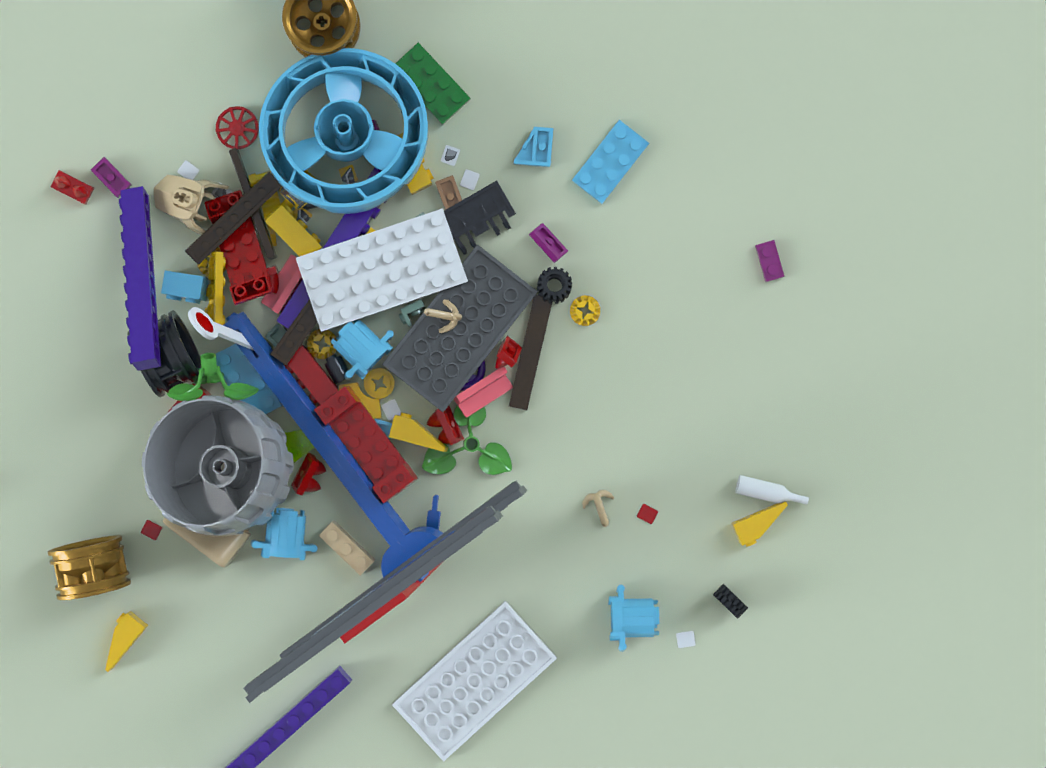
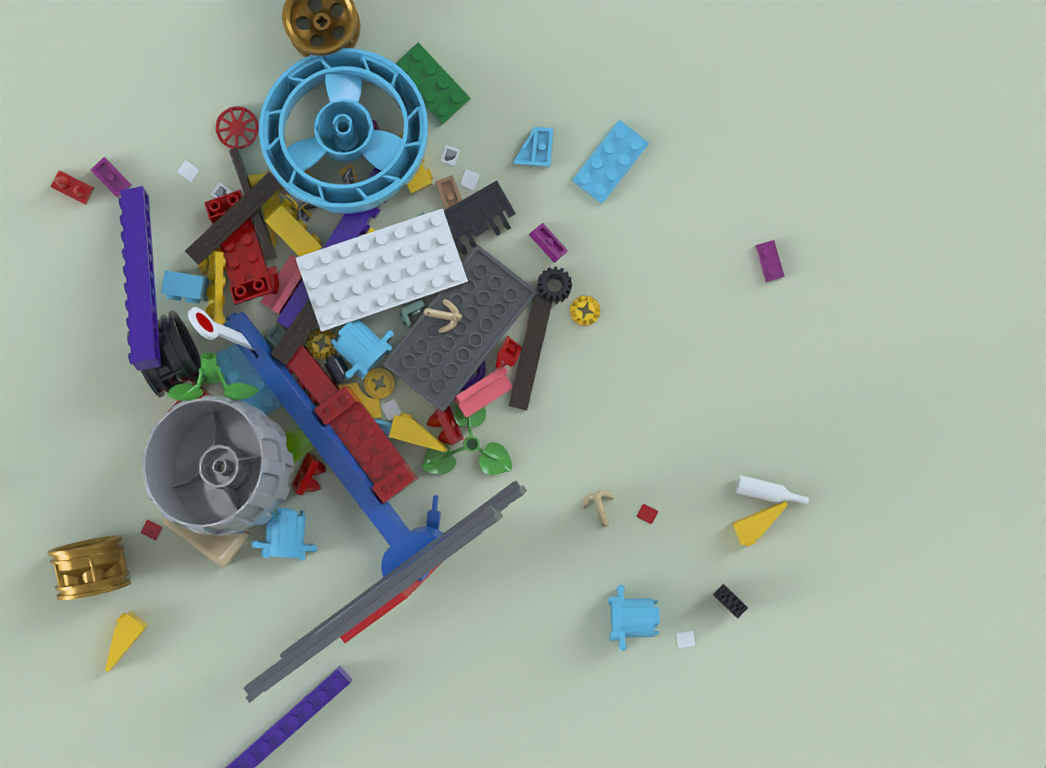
tan piece [154,175,229,235] -> none
tan brick [319,520,375,576] -> none
white plate [392,601,557,762] -> none

